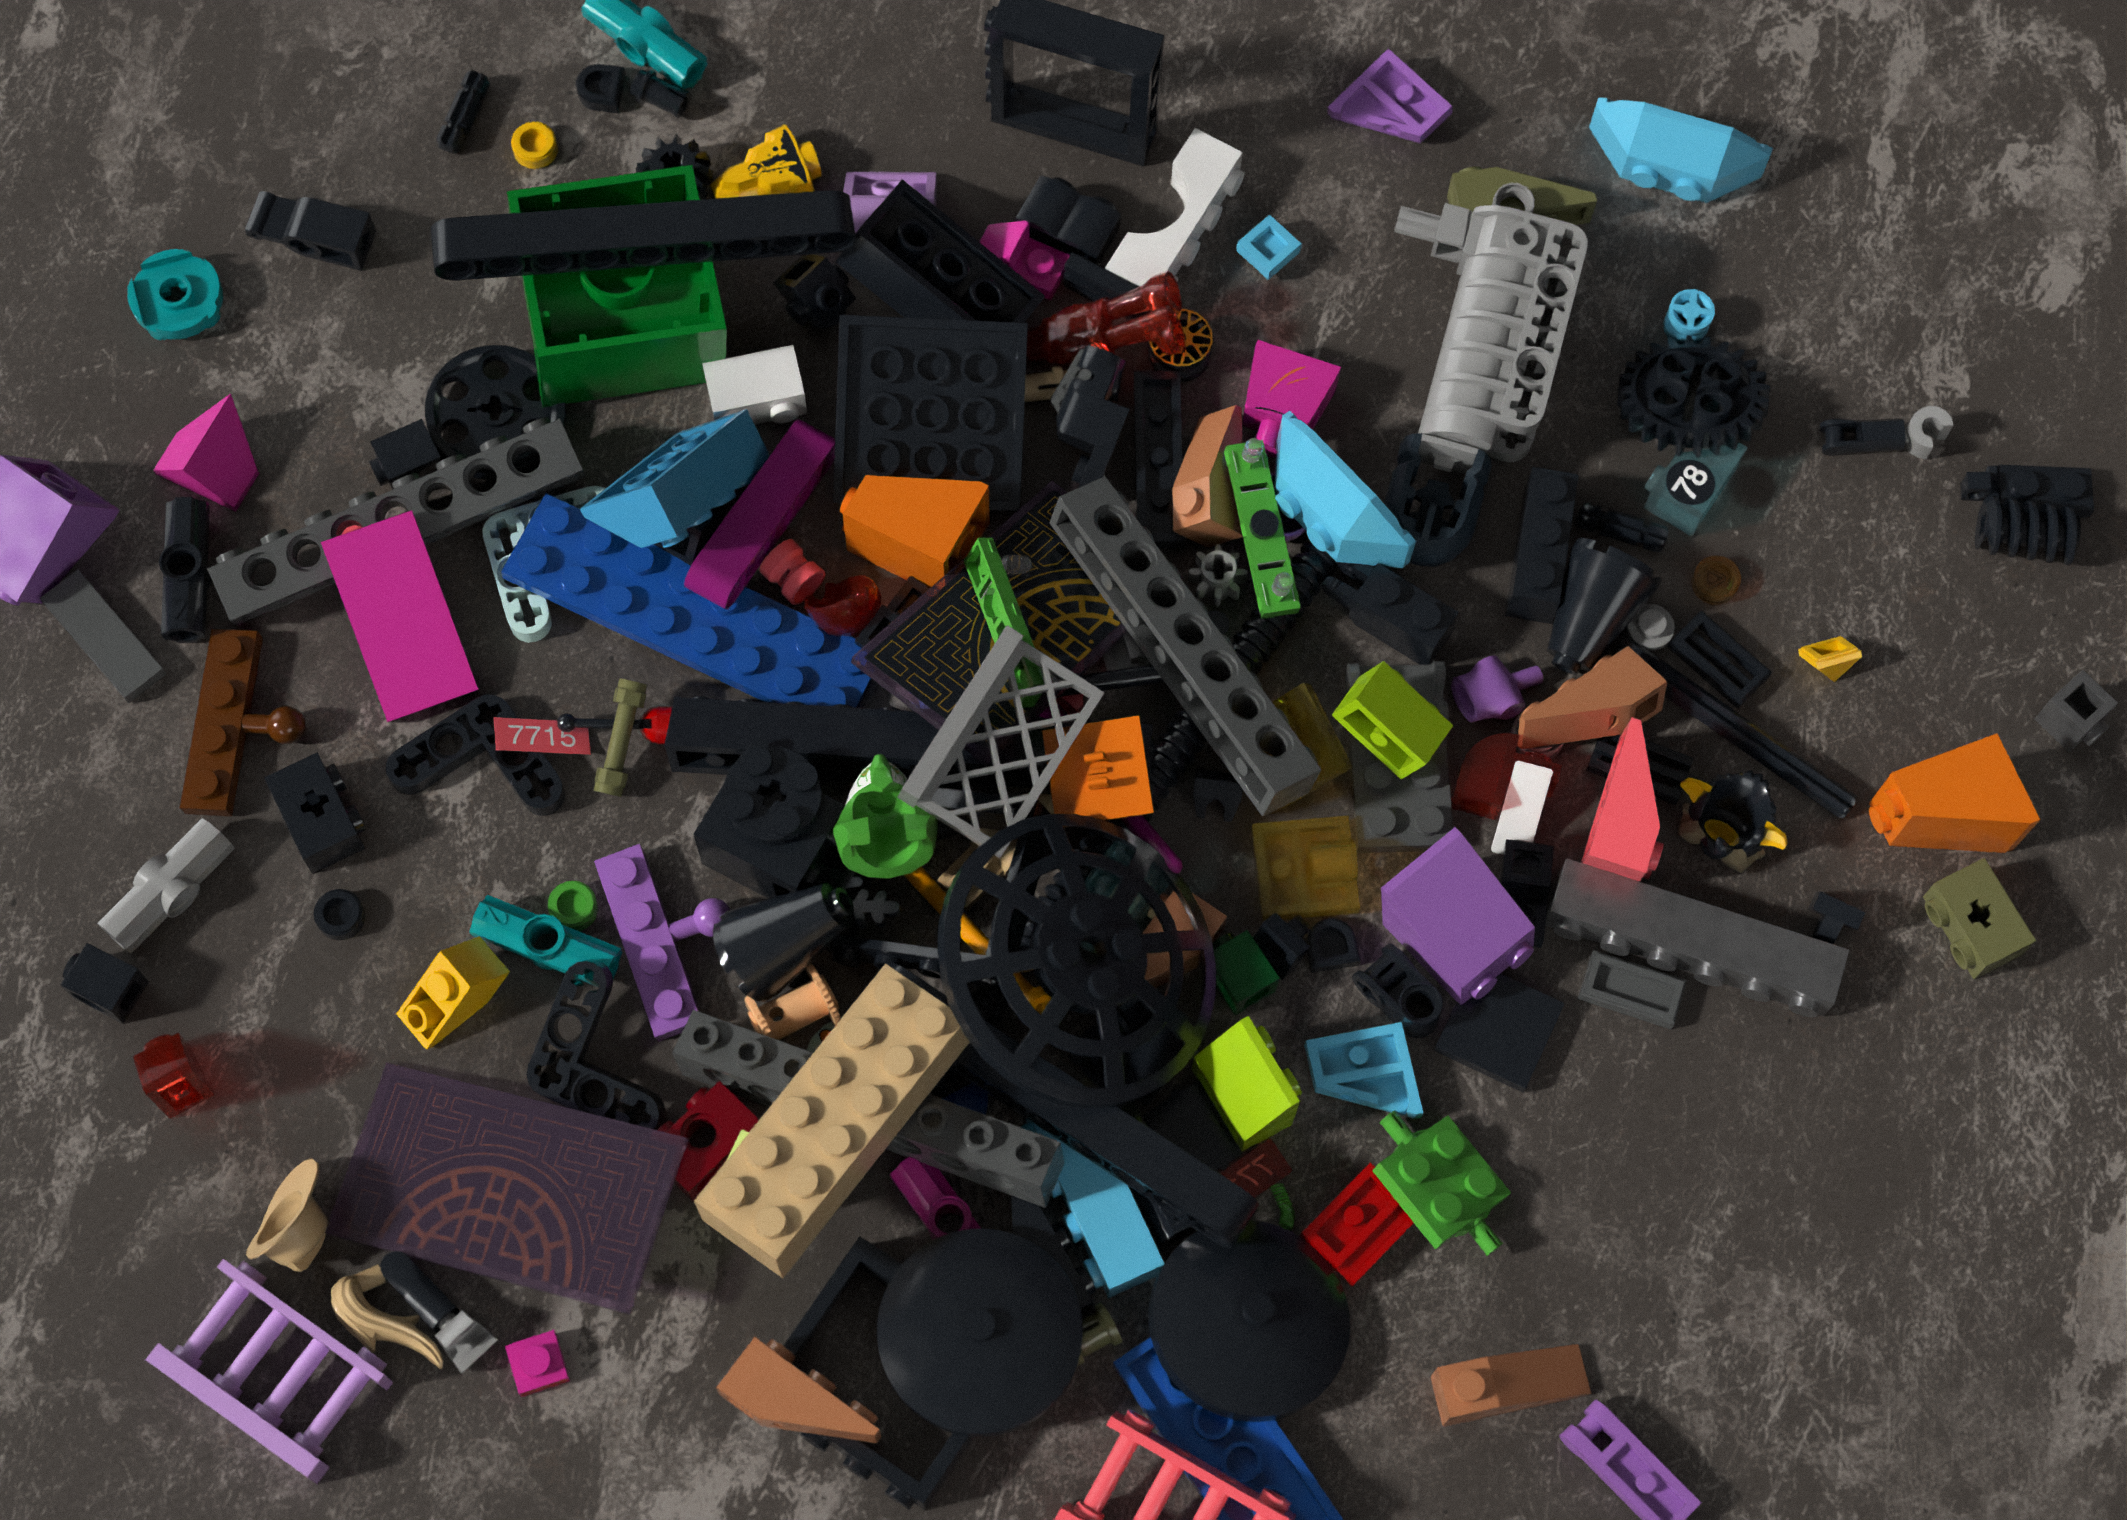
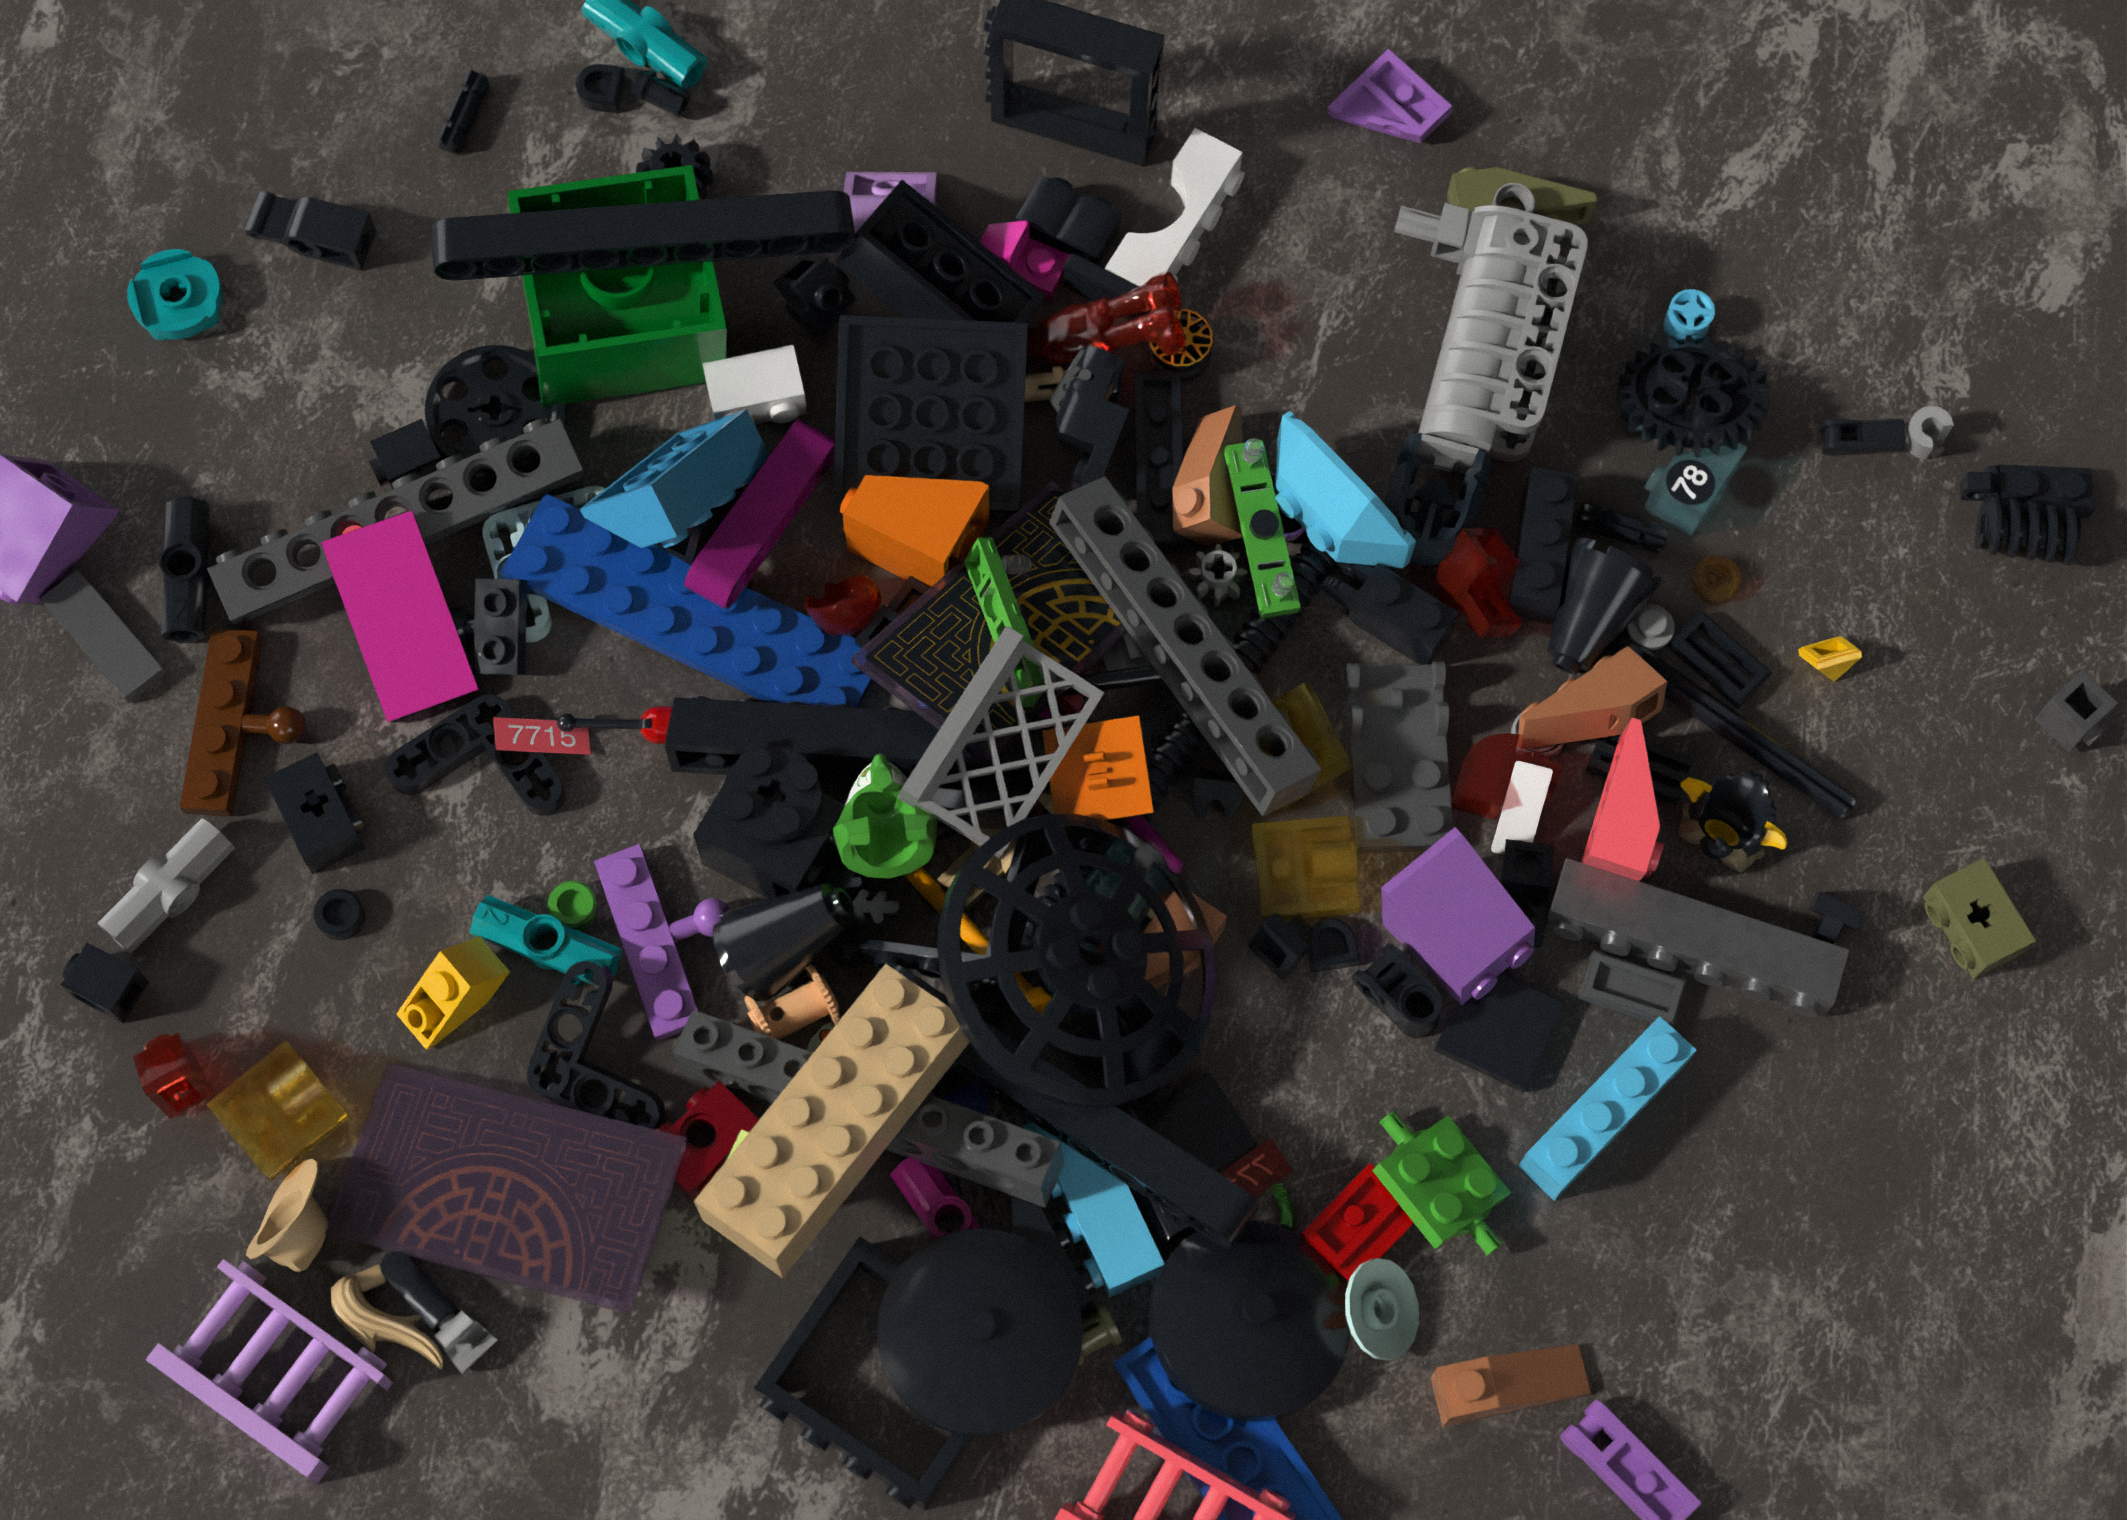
dark pink slope [153,393,259,512] -> none
dark pink plate [505,1330,570,1397] -> none
yellow tile [511,122,558,169] -> none
olive bar [593,678,647,797] -> none
yellow rock [711,124,822,199] -> none
nougat slope [716,1337,881,1443] -> none
coral wheel [759,539,826,605] -> none
lime slope [1192,1016,1302,1151] -> none
dark green brick [1212,930,1279,1016] -> none
medium azure plate [1236,214,1302,280] -> none
dark pink torso [1242,340,1341,457] -> none
medium azure wing [1304,1022,1423,1119] -> none
lime brick [1332,661,1453,779] -> none
medium lavender piece [1451,655,1543,723] -> none
medium azure wedge [1589,97,1773,203] -> none
orange slope [1869,733,2040,853] -> none
none -> clear yellow plate [206,1041,350,1182]
none -> black plate [449,579,527,675]
none -> light aqua dish [1345,1258,1419,1360]
none -> clear red brick [1437,528,1523,638]
none -> medium azure brick [1518,1016,1696,1201]

